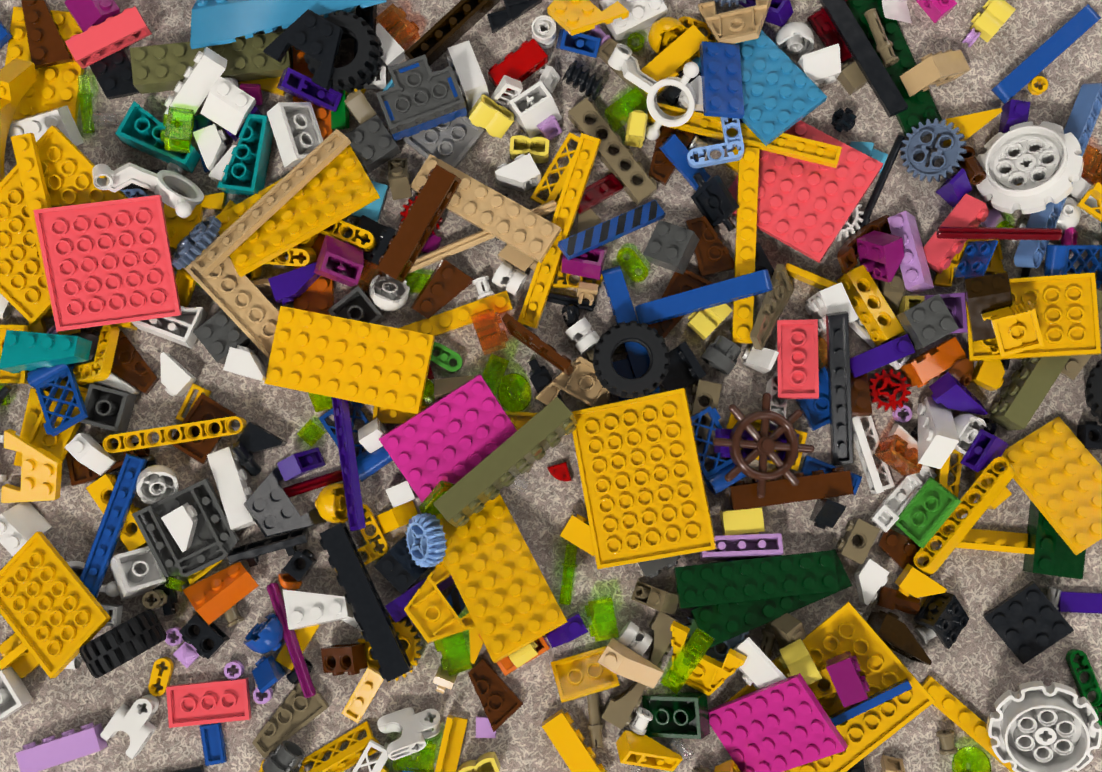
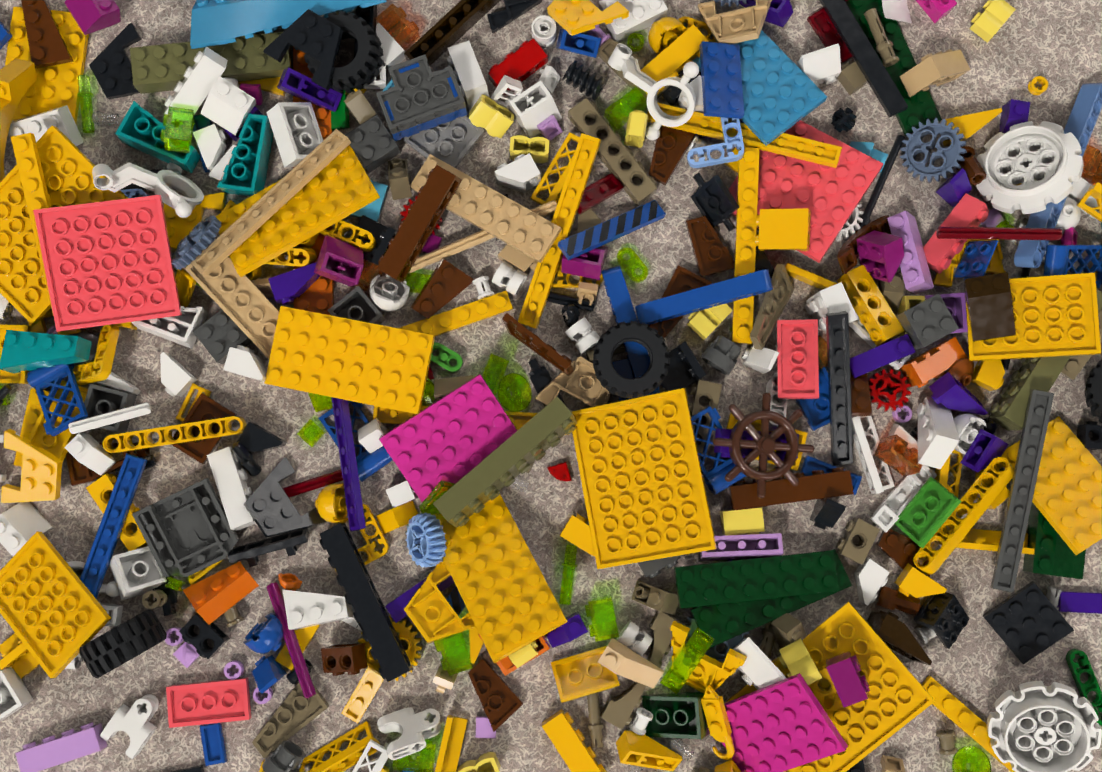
coral brick [65,6,152,69] -> none
reddish brown wing [111,331,159,395] -> none
white cylinder [136,465,179,505] -> none
yellow beam [148,657,174,696] -> none
white slope [161,502,198,552] -> none
dark purple slope [277,447,326,481] -> none
black brick [283,549,317,582] -> none
black slope [374,536,429,594] -> none
clear orange brick [471,308,508,355] -> none
dark grey brick [643,220,699,274] -> none
blue tile [659,134,711,191] -> none
white cylinder [775,22,814,58] -> none
blue tile [829,678,912,726] -> none
lavender bush [962,27,981,48] -> none
yellow piece [981,301,1044,357] -> none
blue beam [991,4,1101,104] -> none
none -> white axle [68,402,151,434]
none -> yellow plate [701,685,735,760]
none -> yellow panel [755,208,811,251]
none -> dark grey plate [991,389,1054,593]

